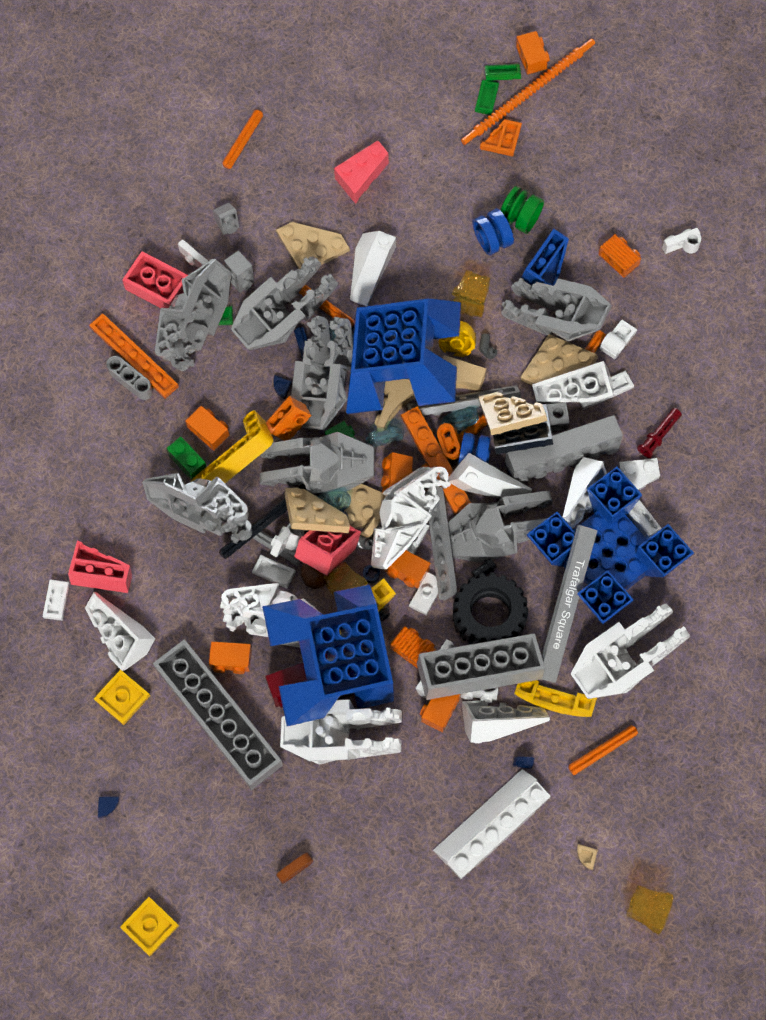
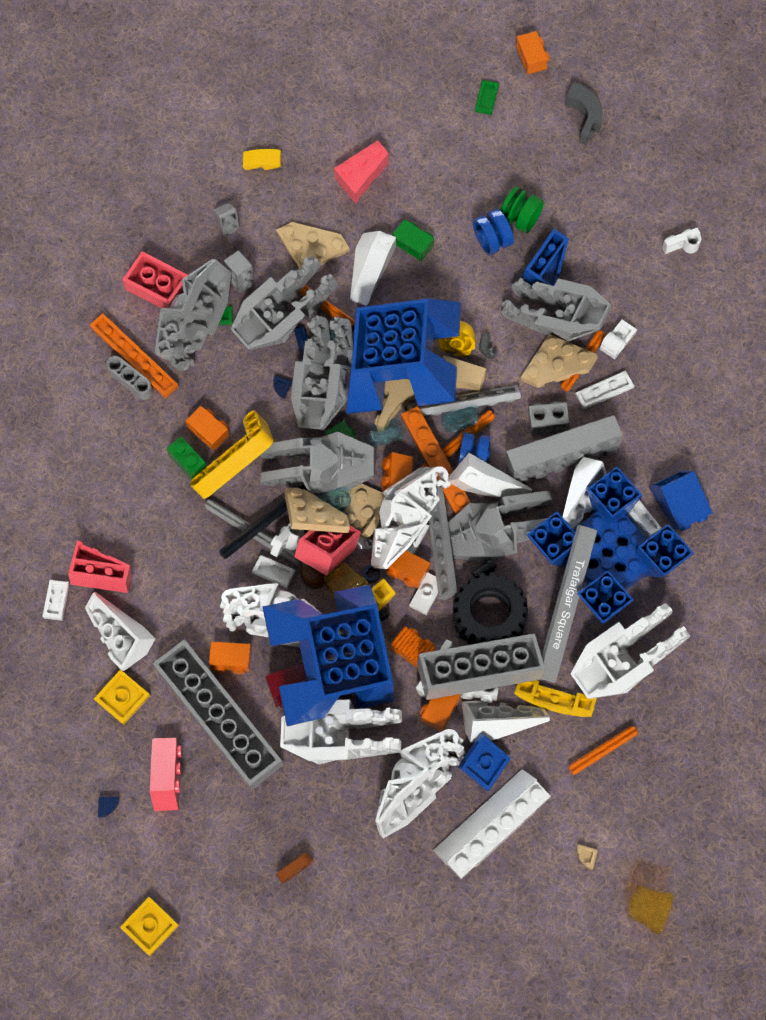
light grey connector [142,473,252,544] -> none
white plate [178,240,208,268] -> none
orange axle [222,109,263,169] -> none
orange brick [266,396,312,441] -> none
orange plate [437,423,462,460] -> none
clear yellow piece [452,270,491,317] -> none
orange hose [461,38,595,145] -> none
tan plate [478,392,547,435] -> none
orange wing [480,119,522,157] -> none
green tile [485,64,521,81] -> none
black plate [493,404,553,454] -> none
dark blue tile [513,757,534,769] -> none
white wedge [532,361,614,403] -> none
orange brick [599,234,641,278] -> none
white wing [619,458,660,490] -> none
dark red pin [637,408,682,458] -> none
none -> coral wedge [150,738,182,811]
none -> yellow slope [243,149,282,170]
none -> white connector [375,729,466,838]
none -> green brick [392,219,434,262]
none -> blue plate [458,734,511,791]
none -> dark grey arch [565,82,603,145]
none -> blue slope [649,471,713,531]

